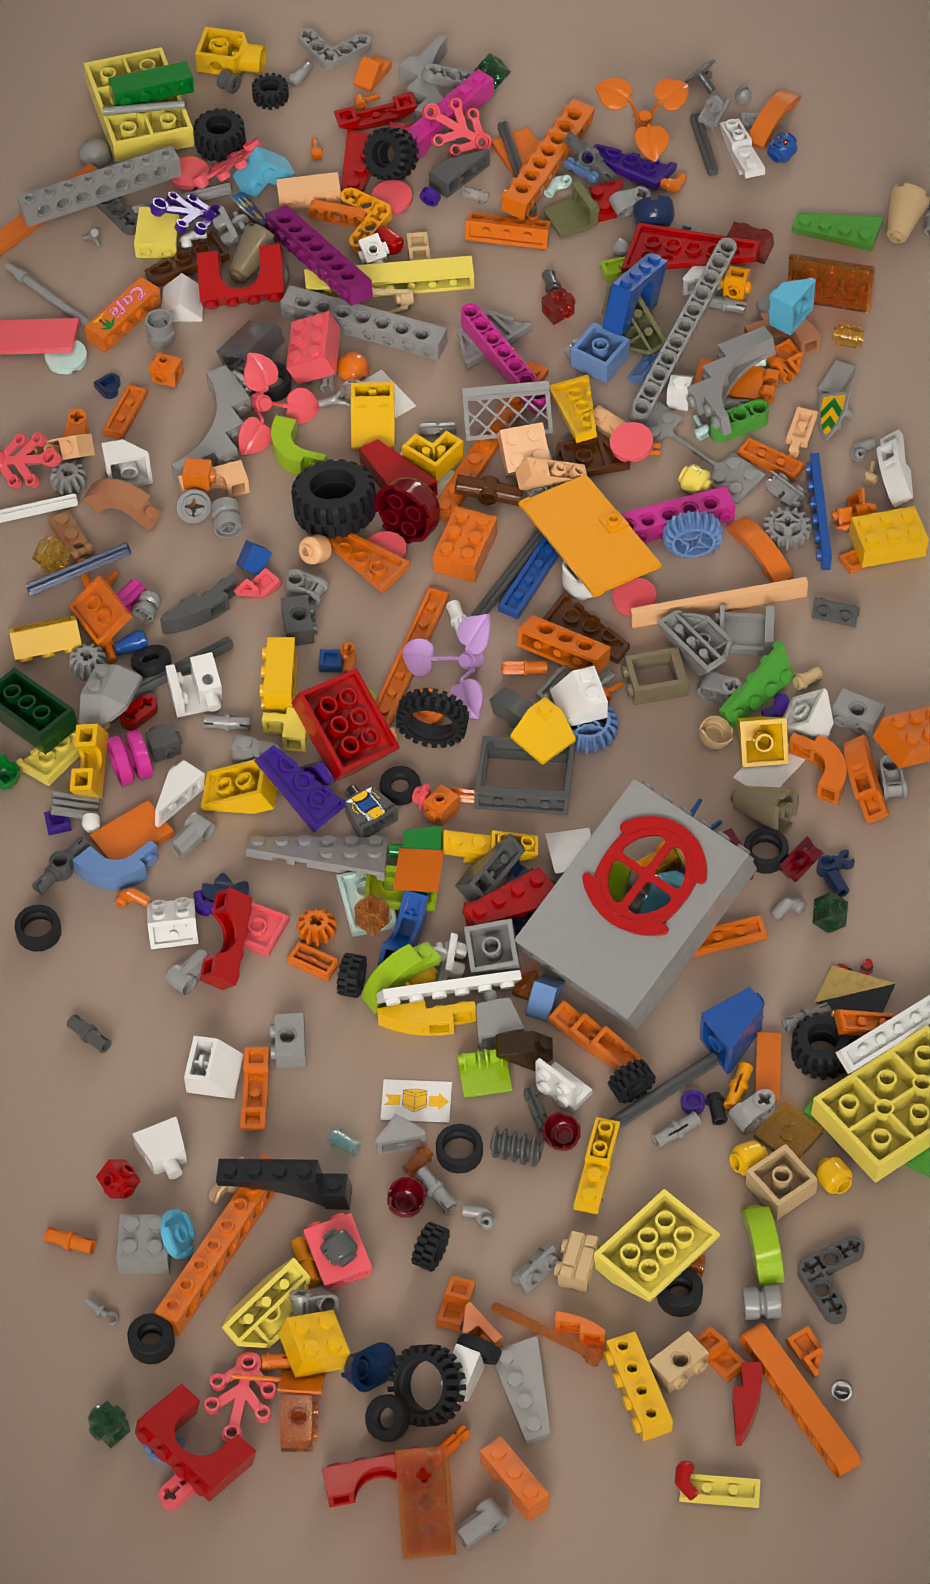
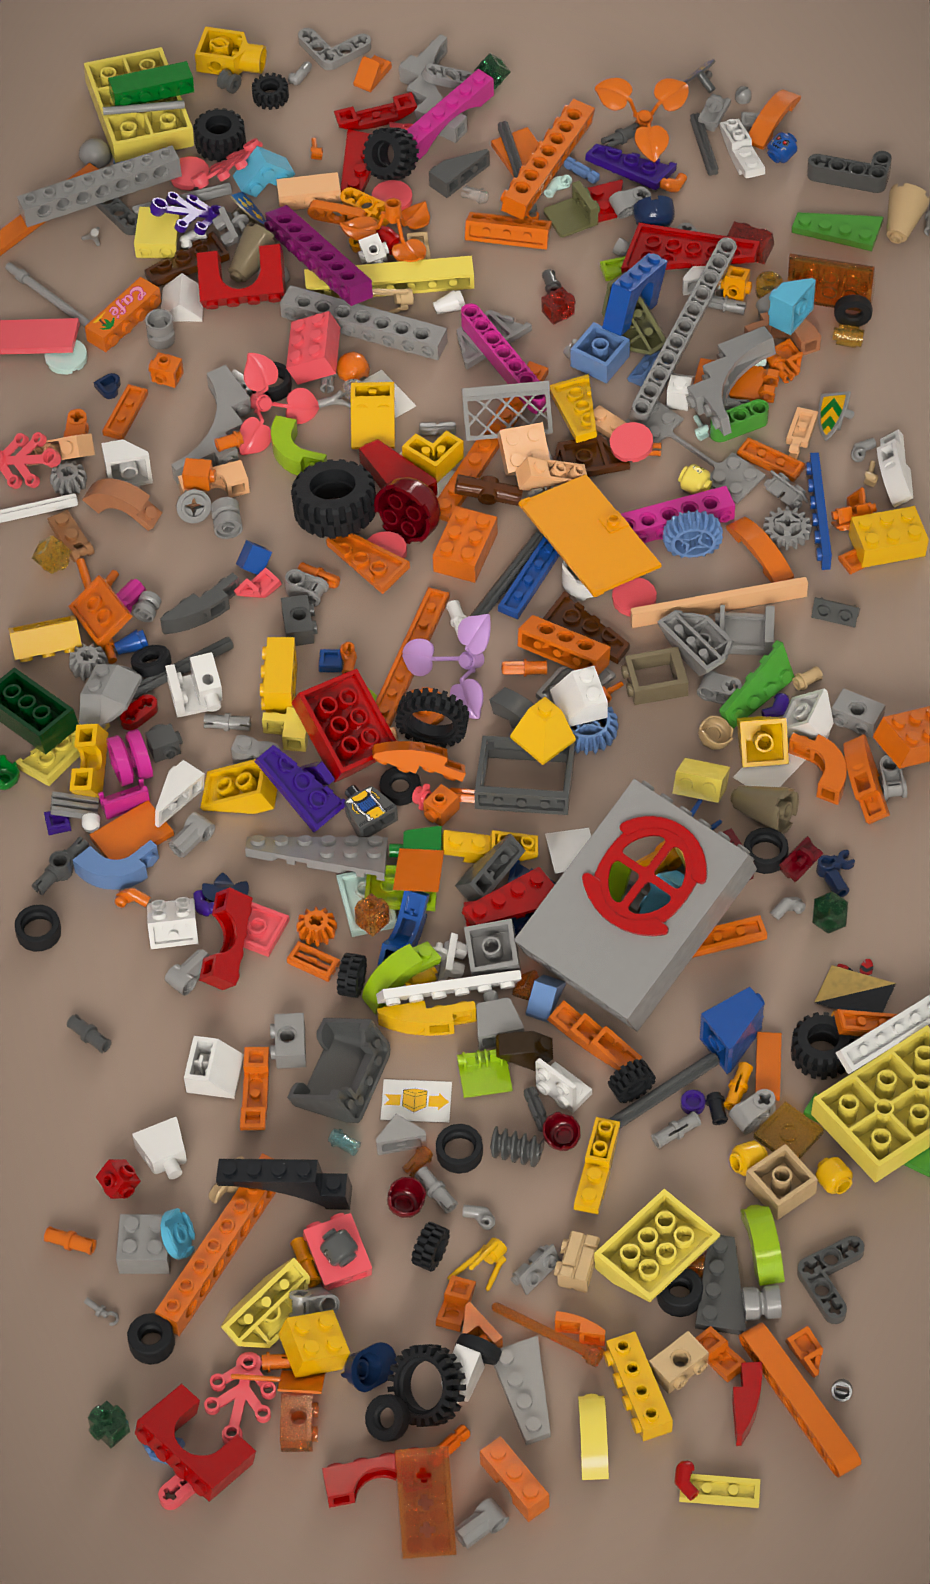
axle [26,543,131,595] -> none
dark grey brick [216,321,285,371] -> none
light nougat head [299,534,332,565] -> none
orange hand [354,93,380,111] -> none
dark purple tile [419,187,441,206] -> none
coral plant [422,97,492,157] -> none
dark grey pin [562,131,616,183] -> none
light grey pin [781,1002,832,1033] -> none
light grey tile [818,359,856,394] -> none
none -> dark pink hinge [98,778,150,820]
none -> orange pin [214,431,244,452]
none -> dark grey windscreen [287,1018,390,1123]
none -> orange axle [298,562,340,589]
none -> orange plant [340,198,430,262]
none -> orange slope [372,741,466,782]
none -> white cone [433,290,465,314]
none -> yellow plant [447,1237,507,1291]
none -> light yellow arch [578,1394,609,1480]
none -> dark grey pin [601,122,639,147]
none -> light yellow brick [672,758,730,803]
none -> dark grey wing [695,1235,746,1335]
none -> clear yellow head [755,271,783,299]
none -> dark grey beam [807,151,892,193]
none -> black tyre [834,294,873,328]

